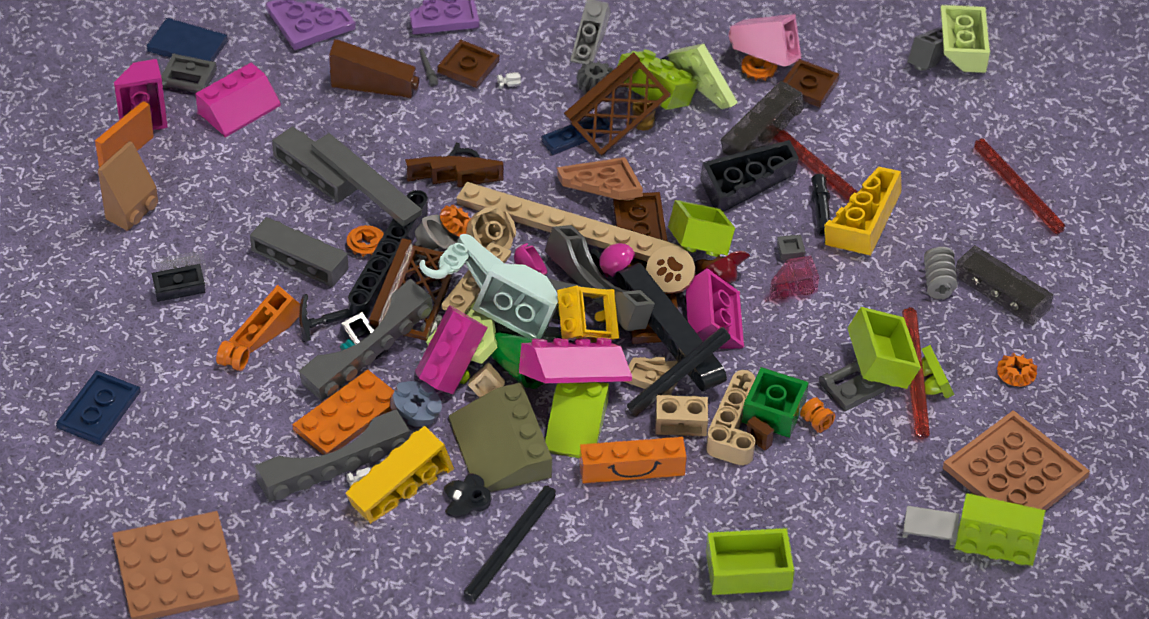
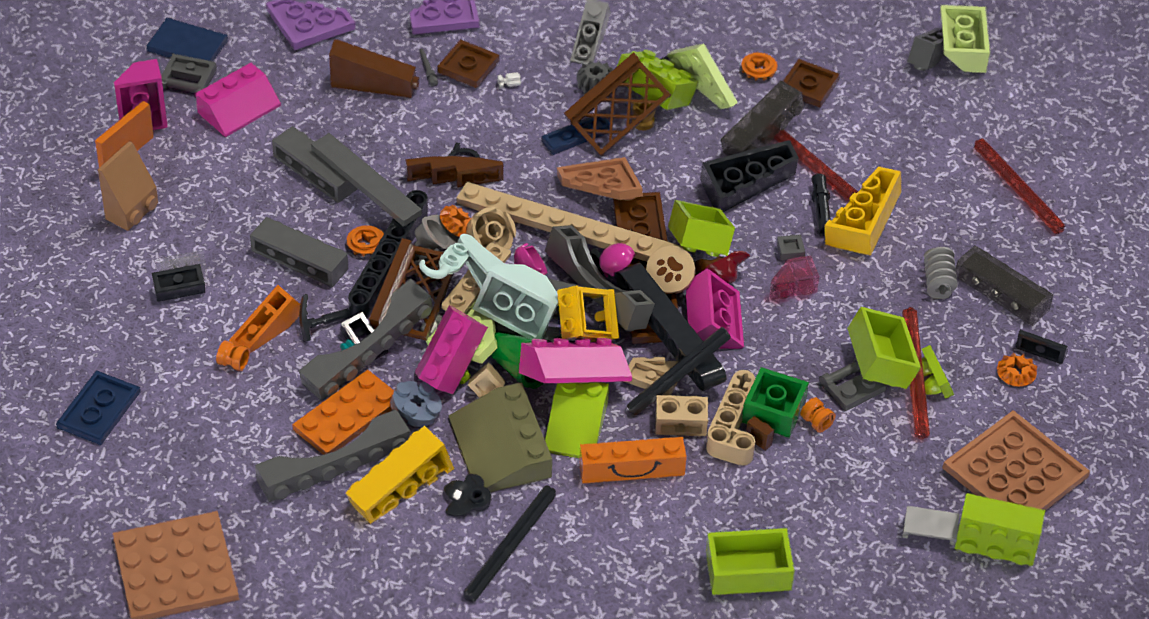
white piece [347,467,371,487] -> none
bright pink slope [729,14,801,66] -> none
none -> black slope [1016,329,1068,364]

